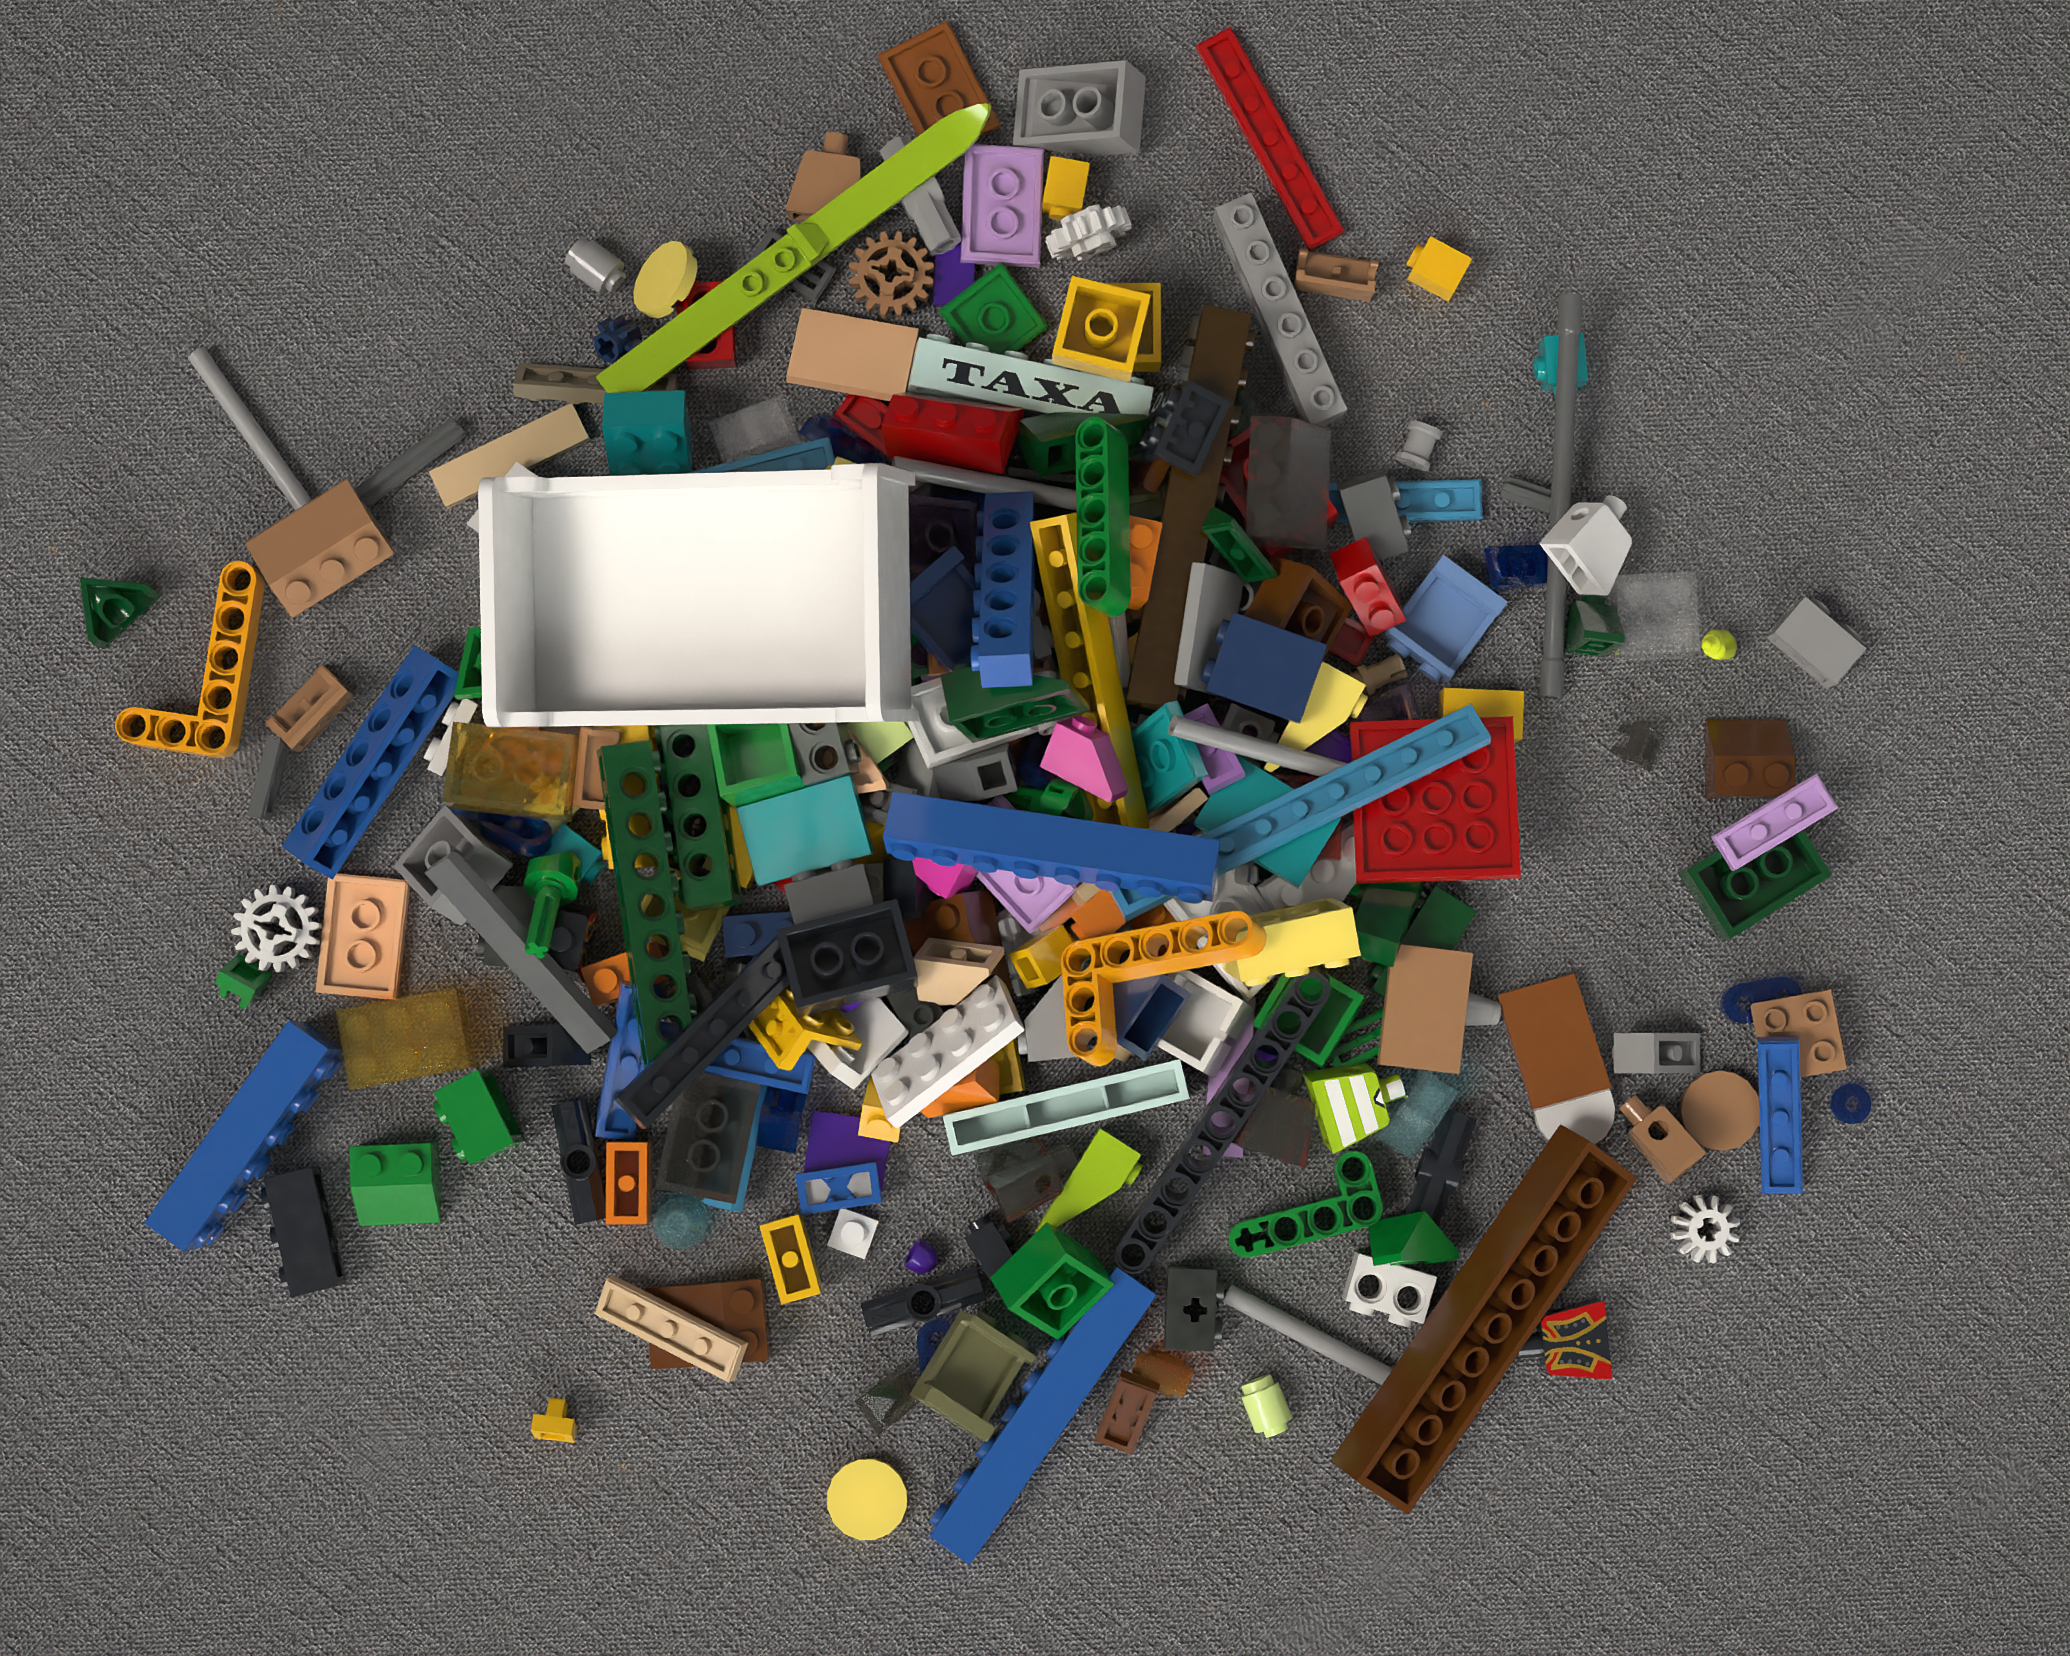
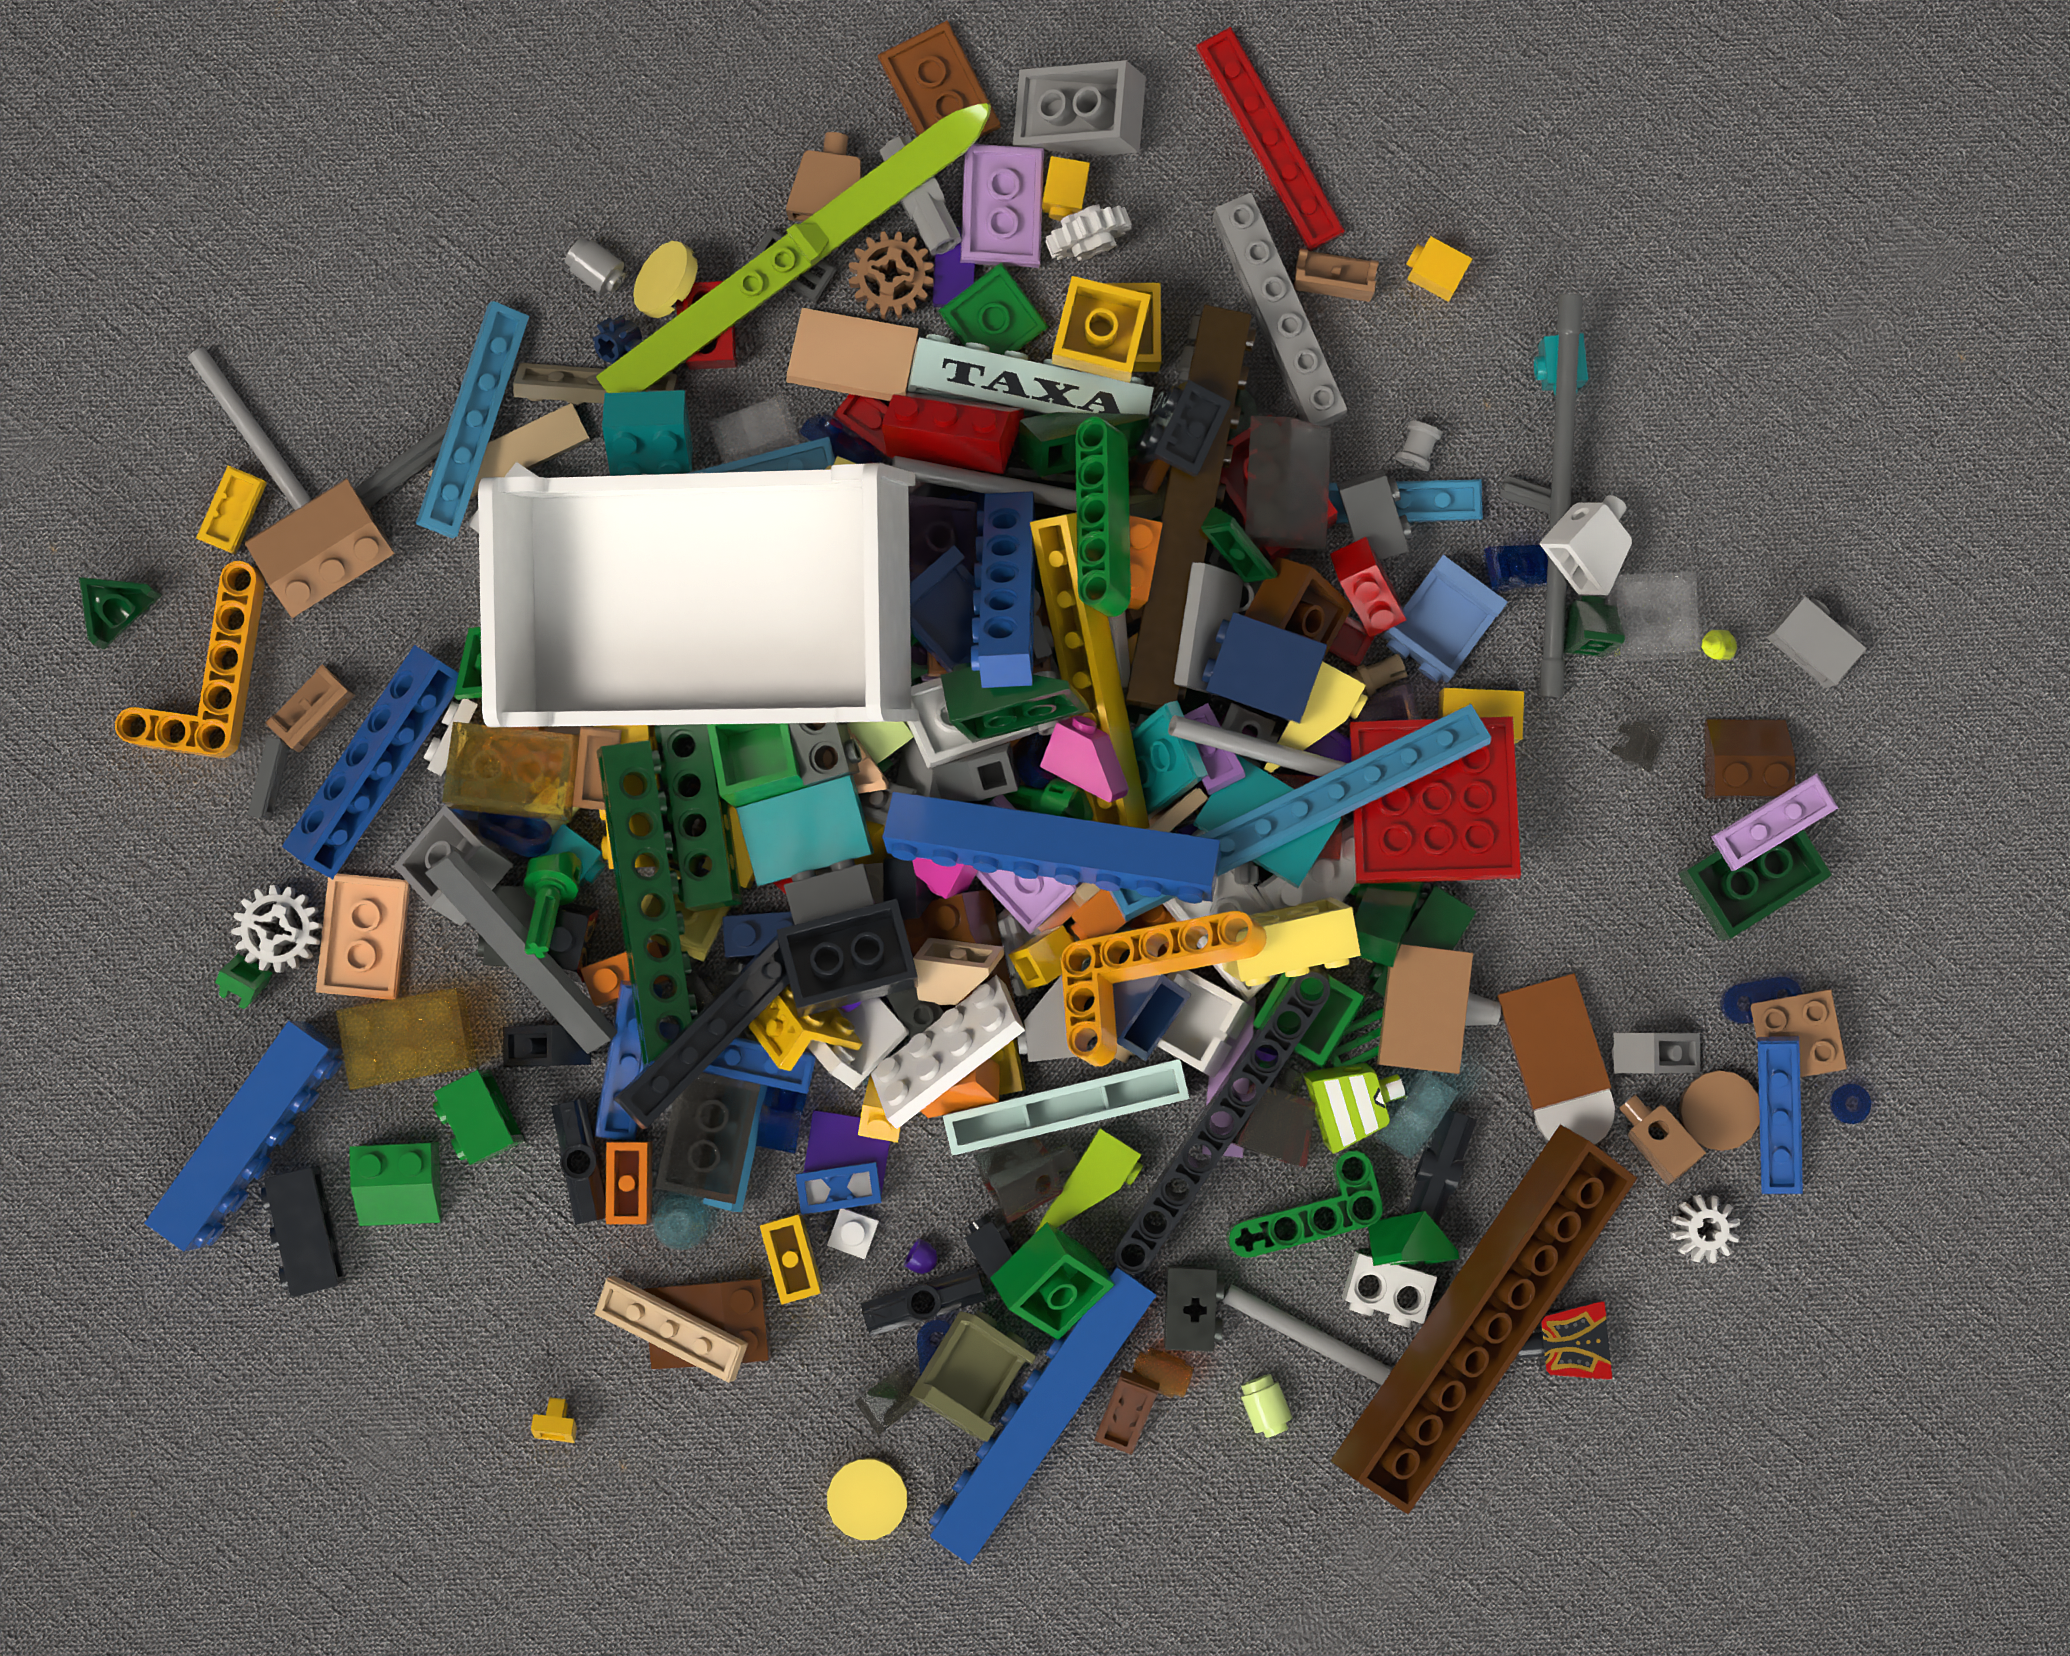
none -> yellow plate [196,466,267,555]
none -> dark azure plate [416,301,529,539]

